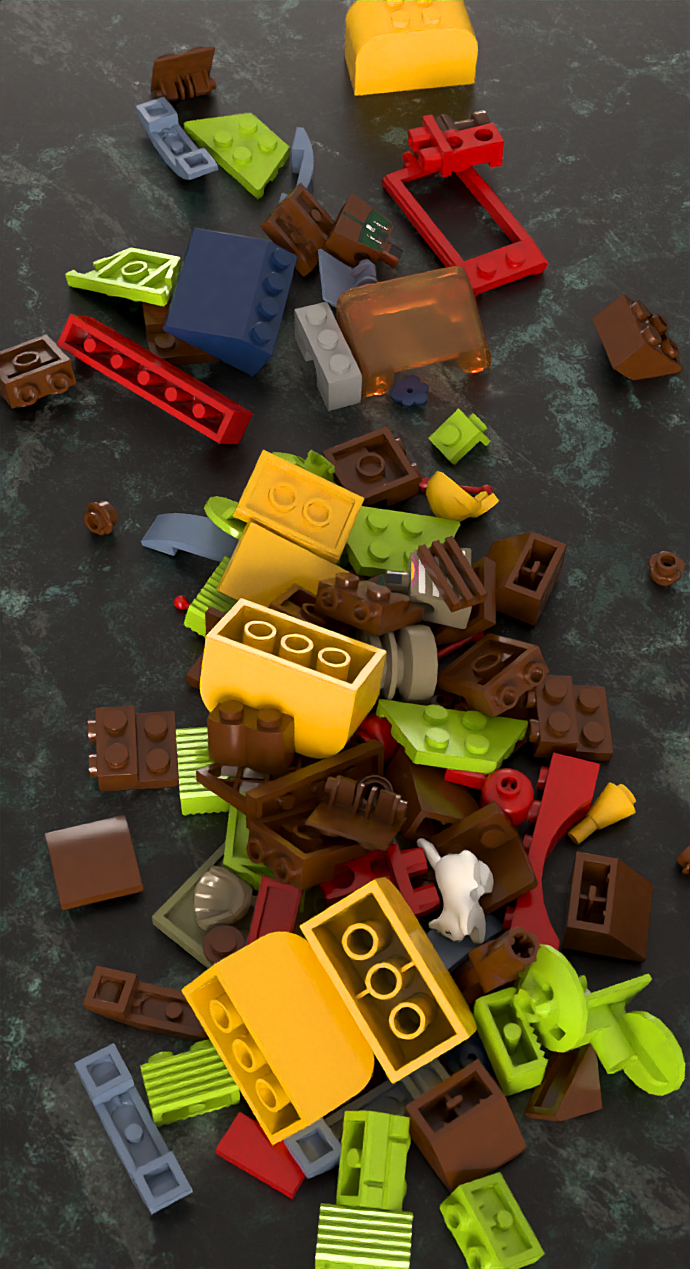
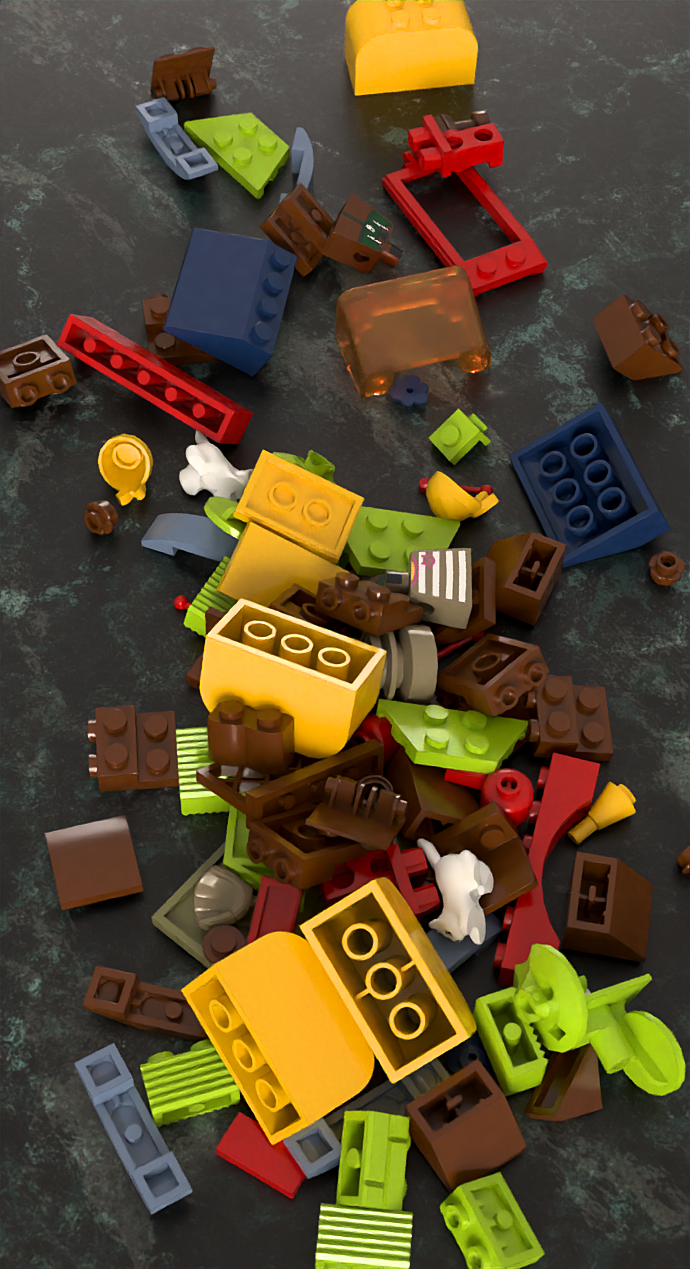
lime wing [65,248,182,306] -> none
light grey arch [295,302,362,411] -> none
sand blue hinge [318,249,381,330] -> none
reddish brown plate [322,426,422,507] -> none
reddish brown tile [417,536,488,613] -> none
reddish brown piece [453,926,541,1005] -> none
none -> yellow piece [98,434,153,506]
none -> white animal [179,430,254,502]
none -> dark blue slope [509,402,671,568]

